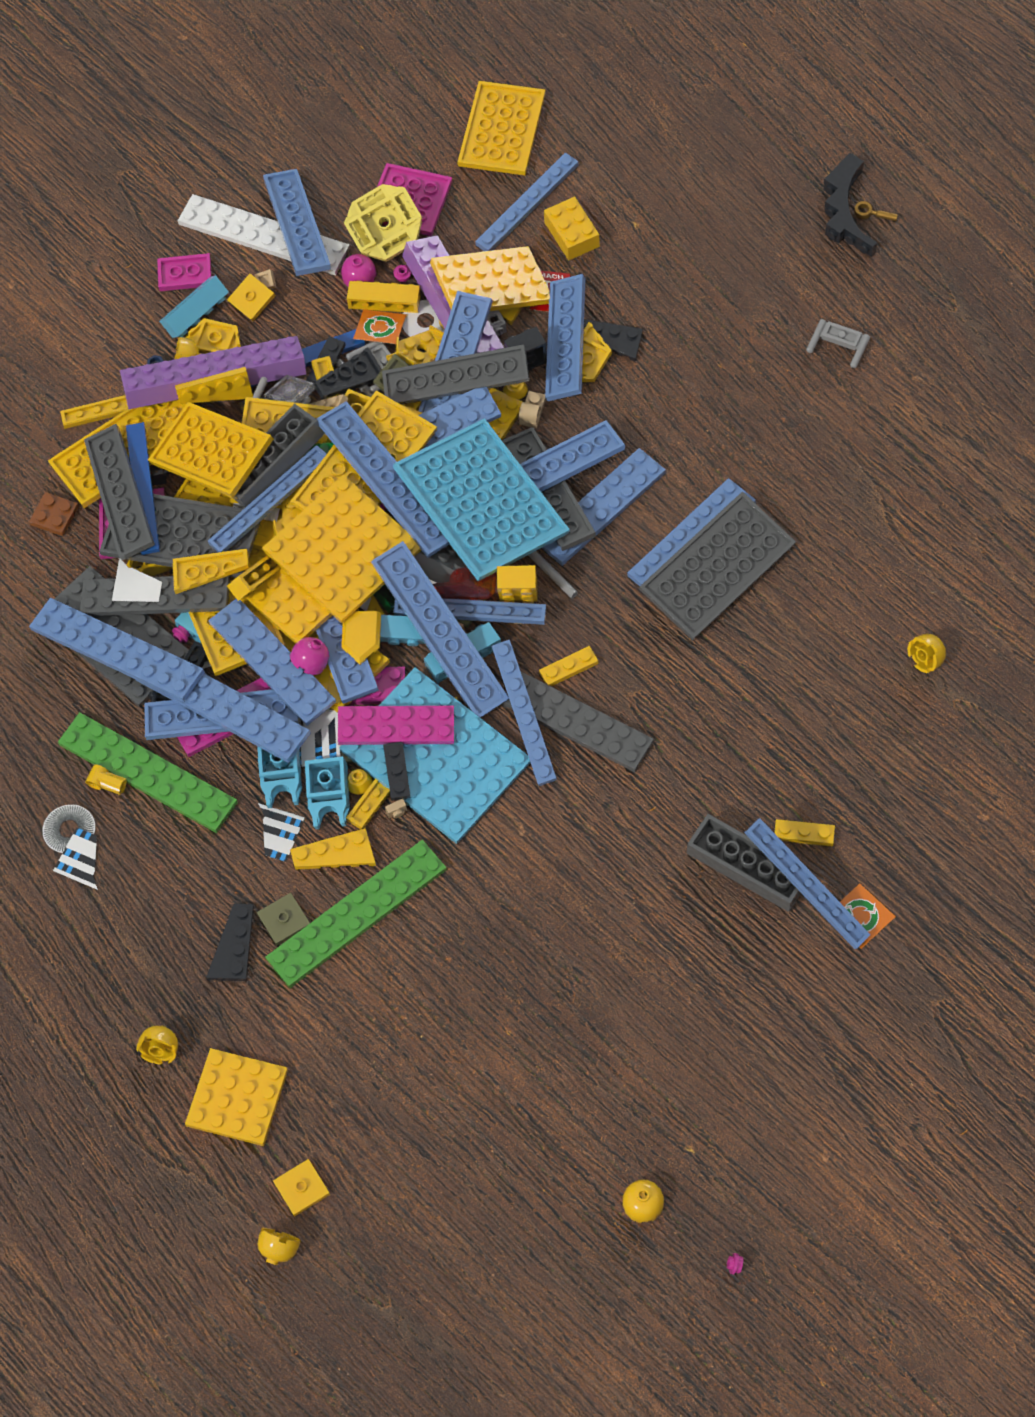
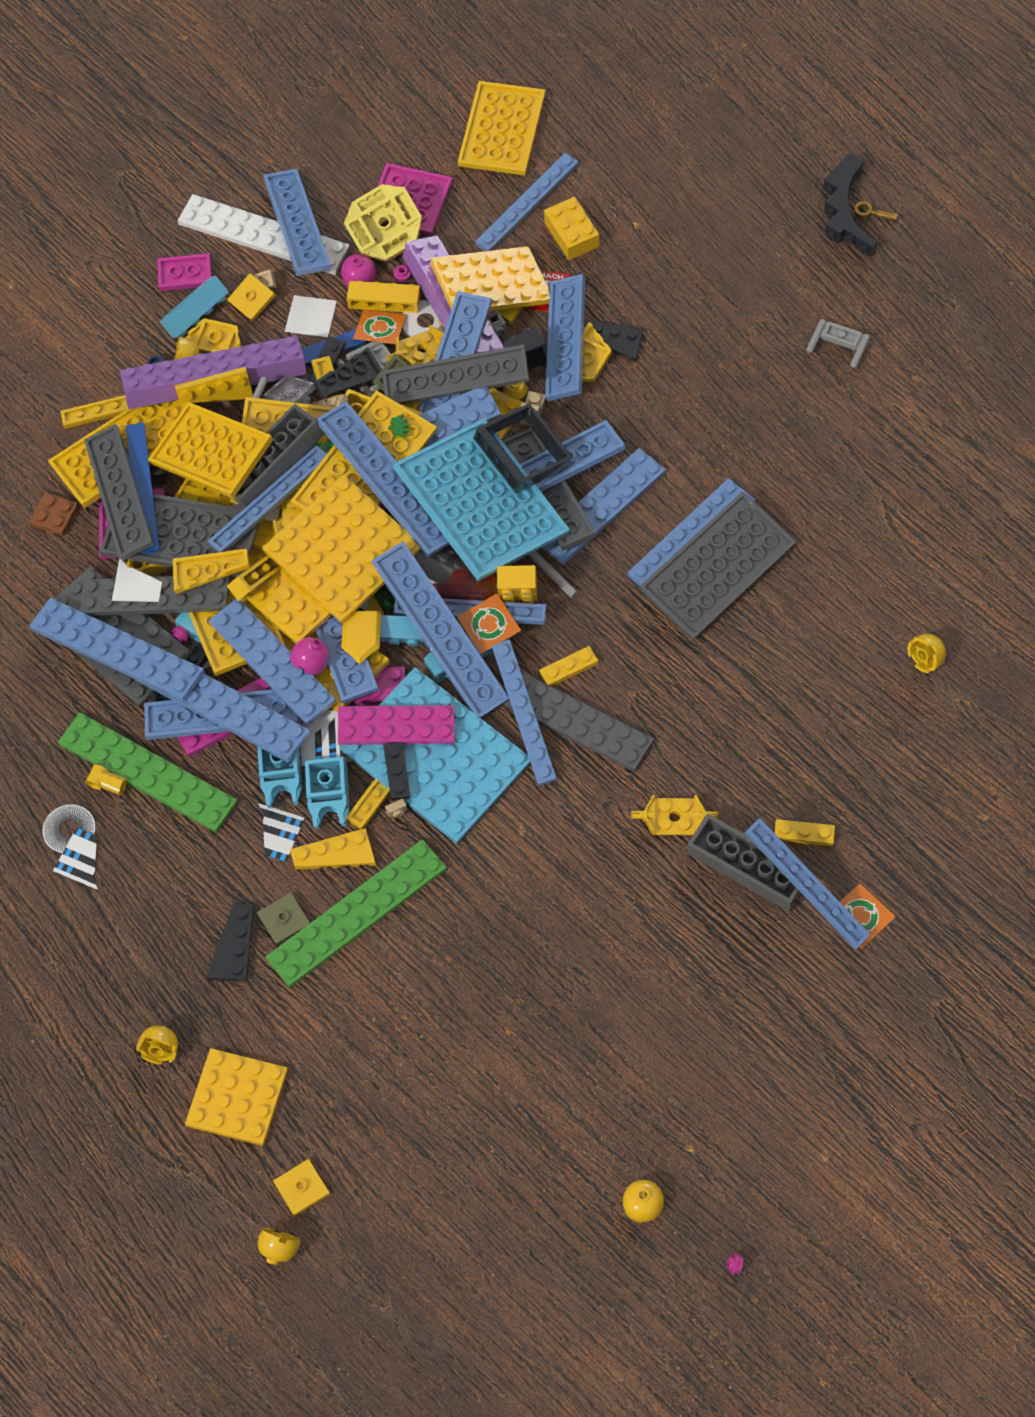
yellow cone [347,769,372,795] -> none
none -> white sticker [285,295,337,337]
none -> green piece [388,414,410,438]
none -> orange sticker [457,594,521,654]
none -> black window [473,403,573,493]
none -> yellow plate [631,795,718,835]

